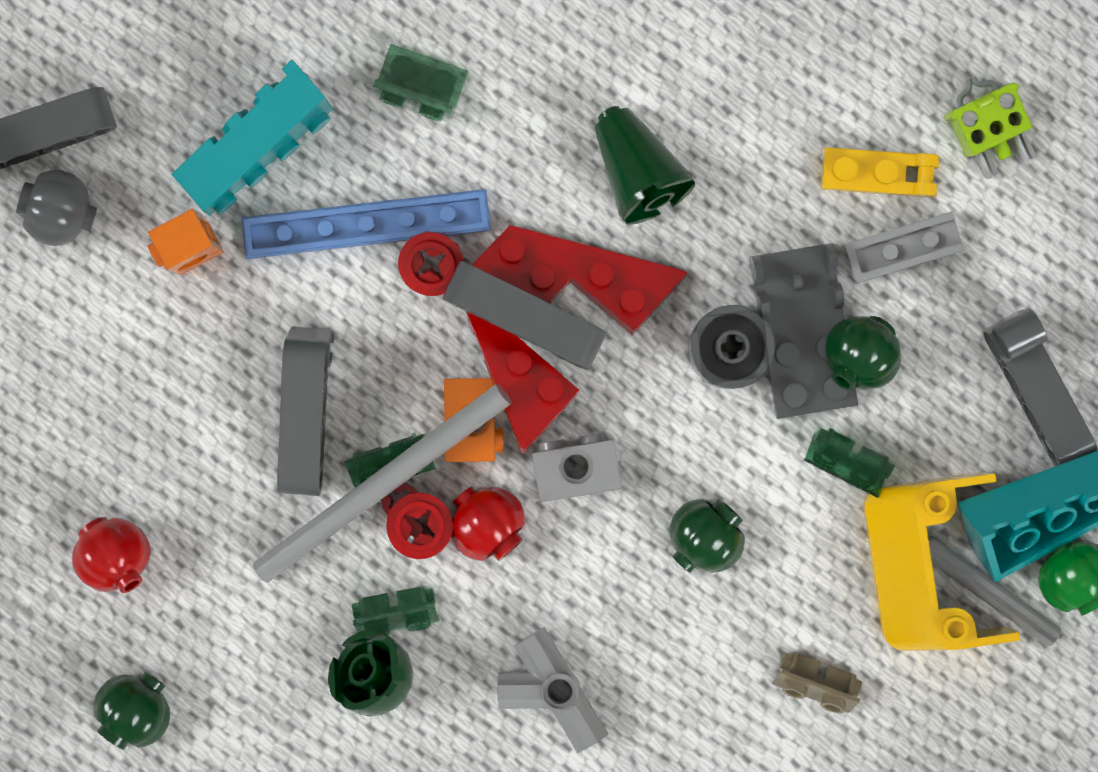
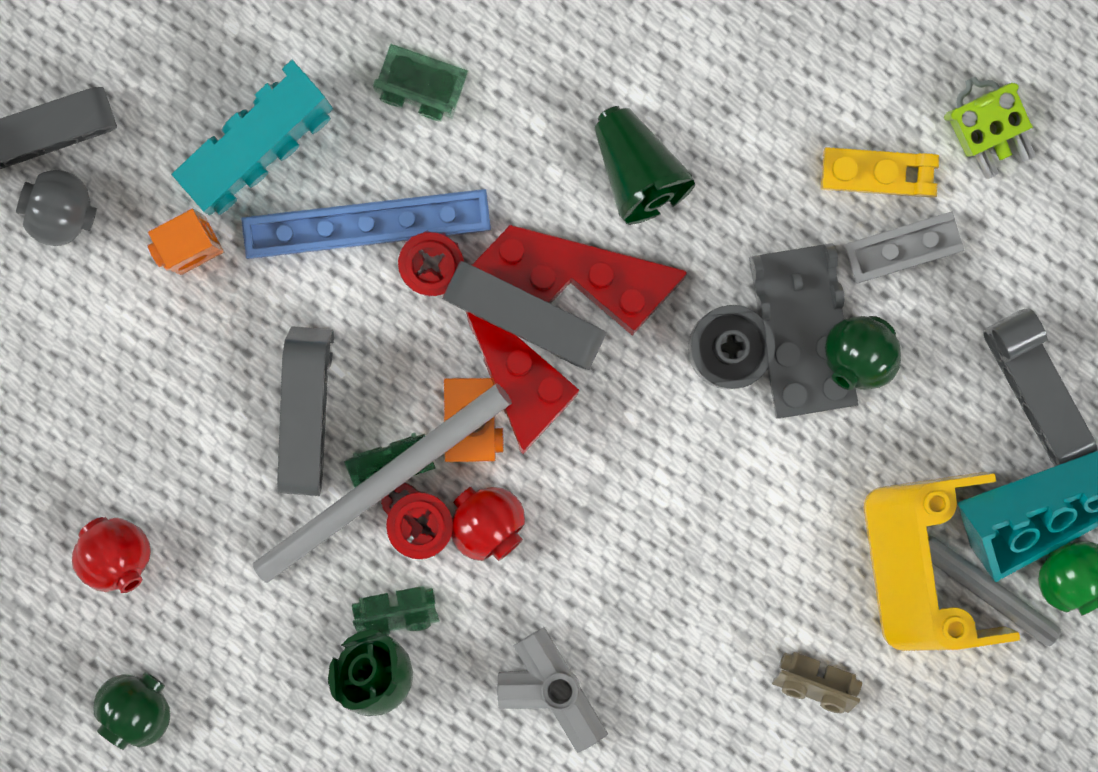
light grey brick [532,433,622,503] -> none
dark green plant [670,498,745,573] -> none
clear green hinge [804,427,895,498] -> none

